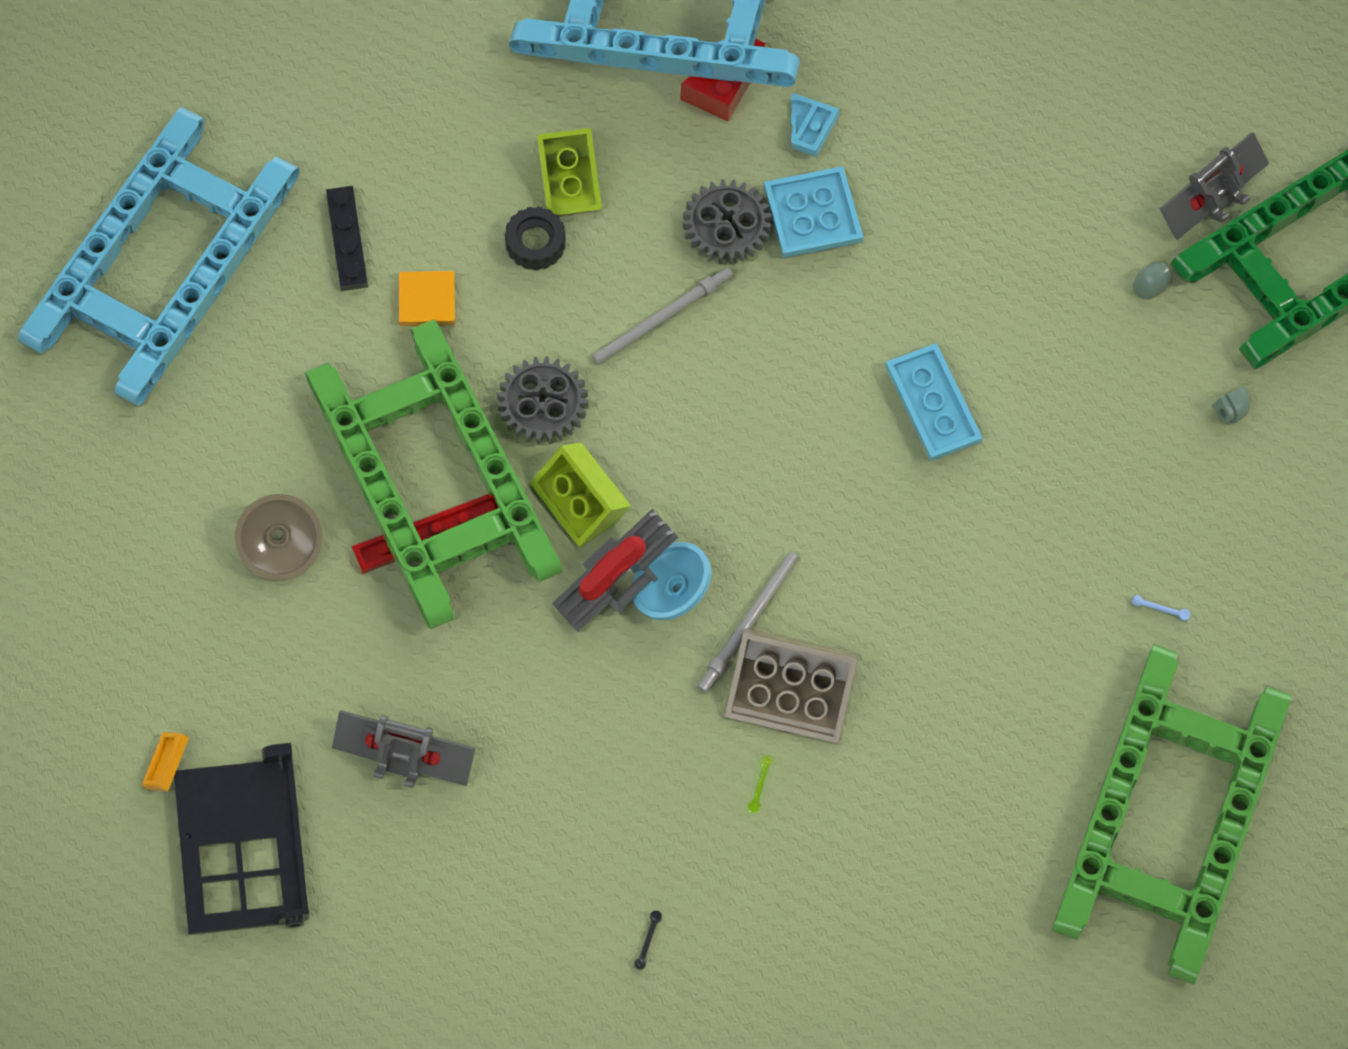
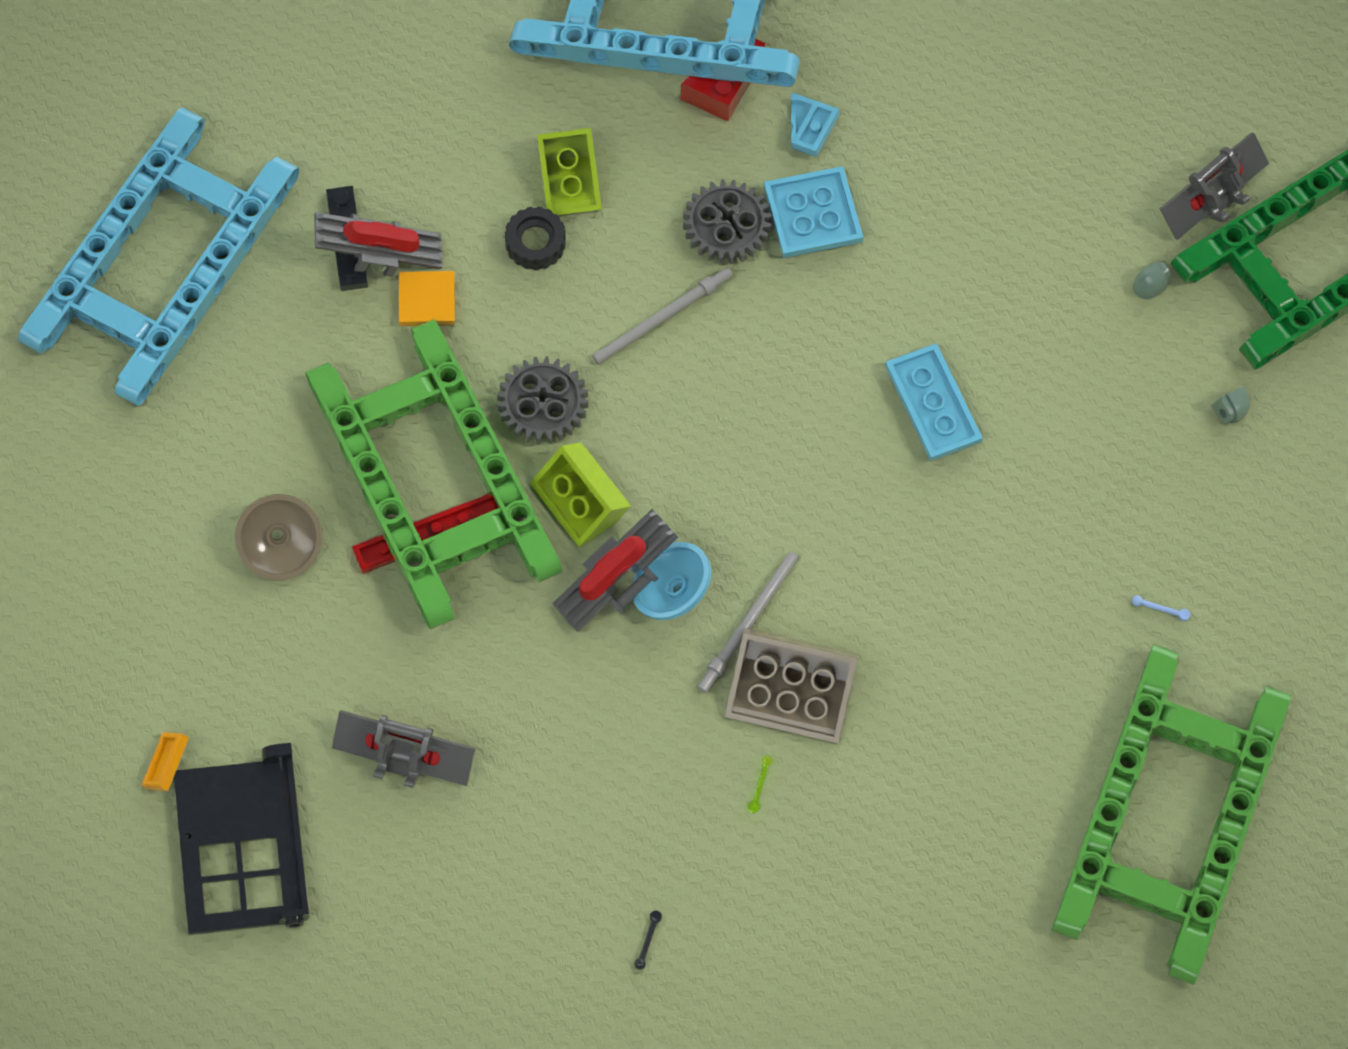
none -> dark grey piece [314,212,442,277]

